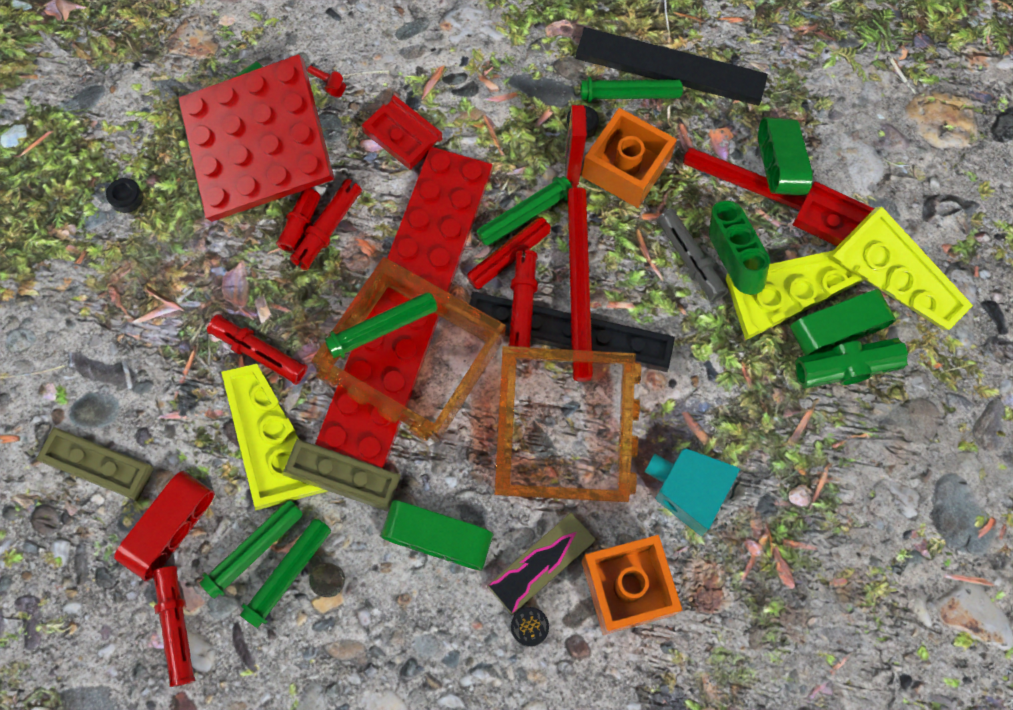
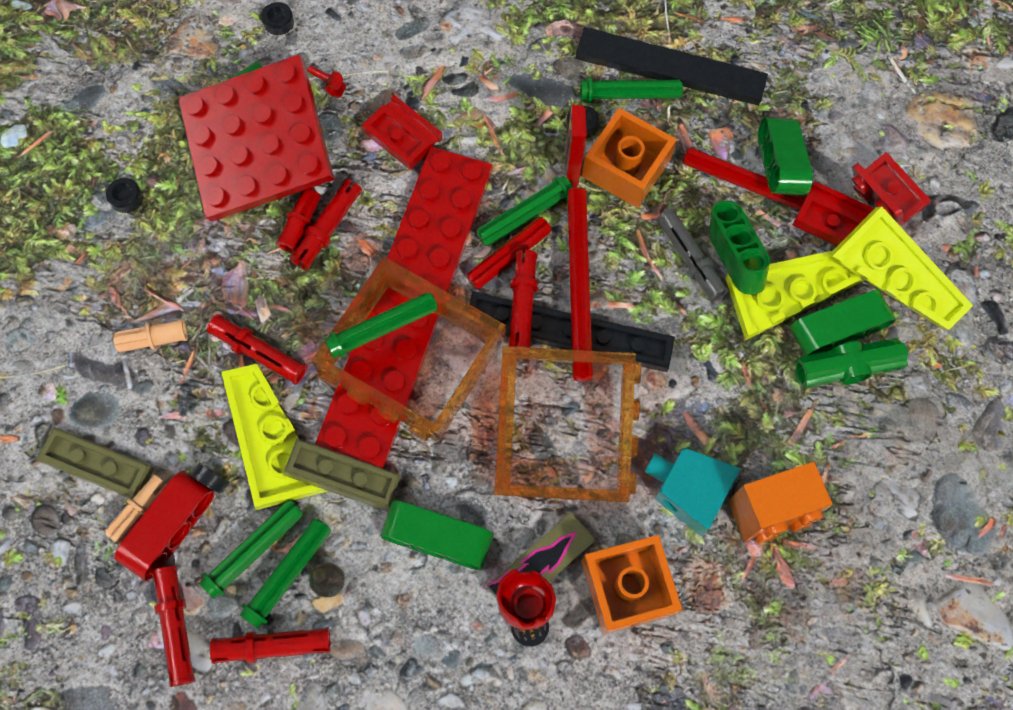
none -> light nougat axle [104,474,167,545]
none -> light nougat axle [113,319,188,352]
none -> black tile [191,462,230,494]
none -> red pin [210,627,331,664]
none -> black tile [261,2,294,35]
none -> red hair [496,569,556,630]
none -> orange brick [727,462,833,544]
none -> red bracket [851,152,931,227]

